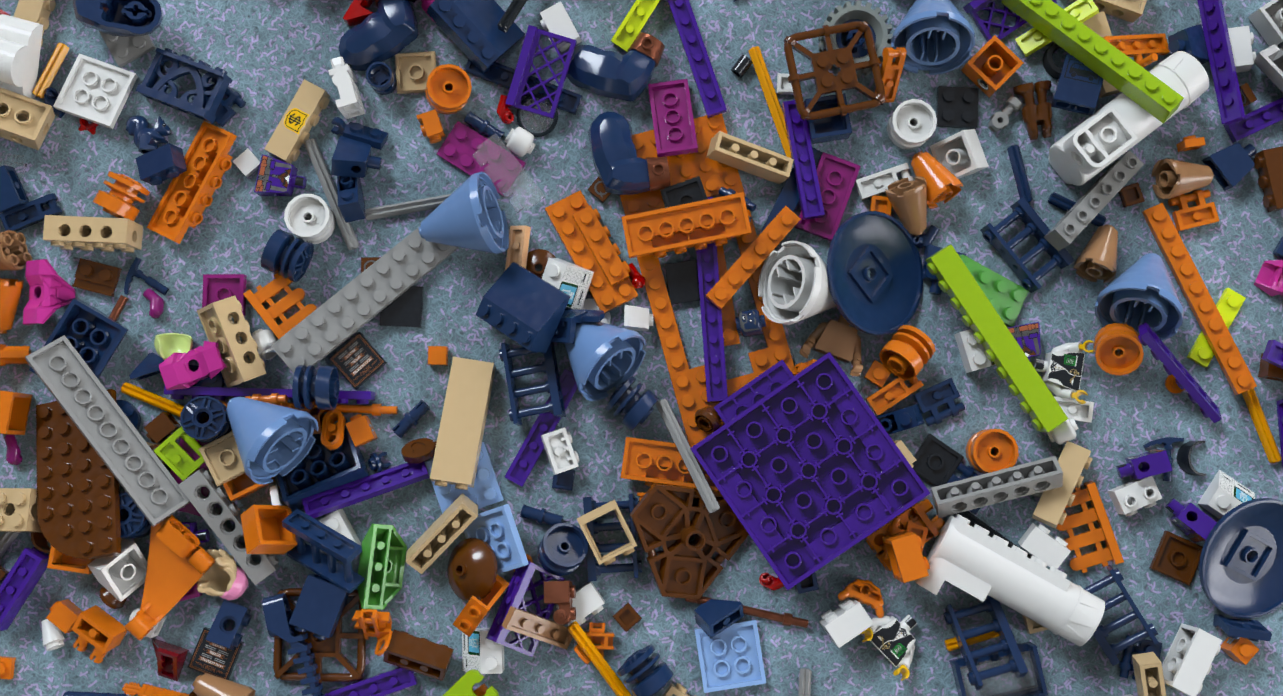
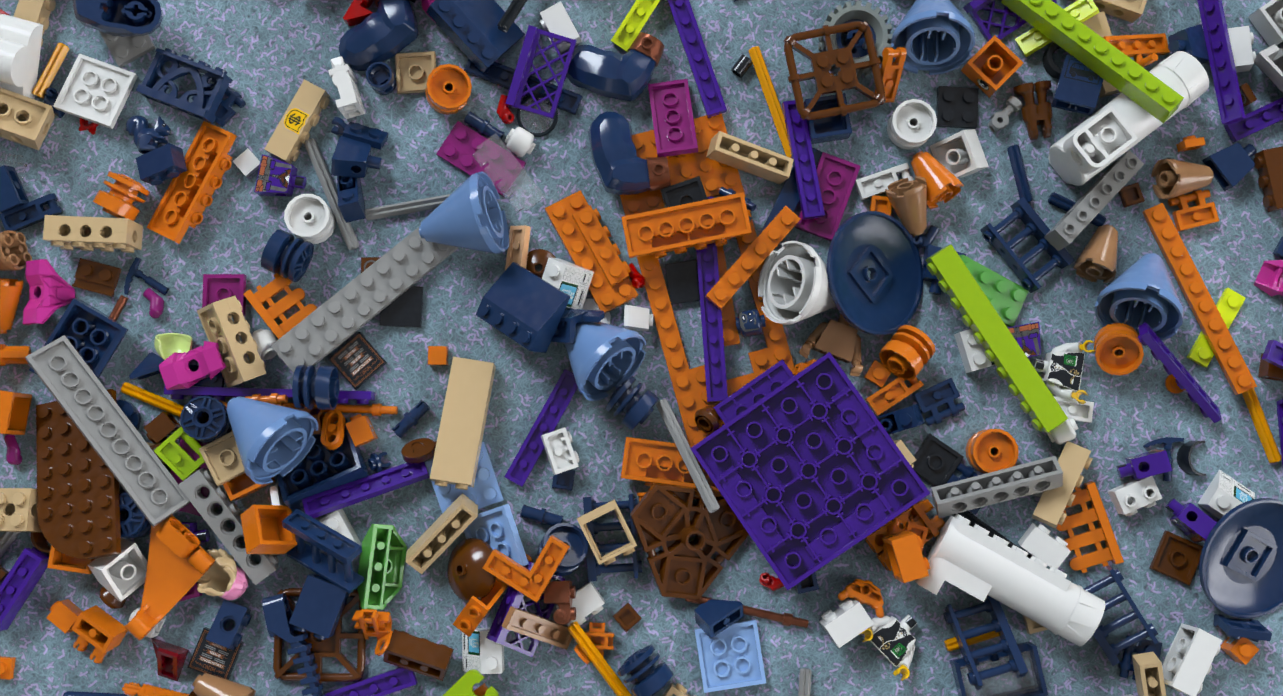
white cone [41,619,65,651] -> none
orange brick [416,109,446,144] -> none
dark blue fence [499,342,566,426] -> none
reddish brown tile [588,176,612,203] -> none
white tile [776,73,794,95] -> none
none -> orange plate [483,535,570,603]

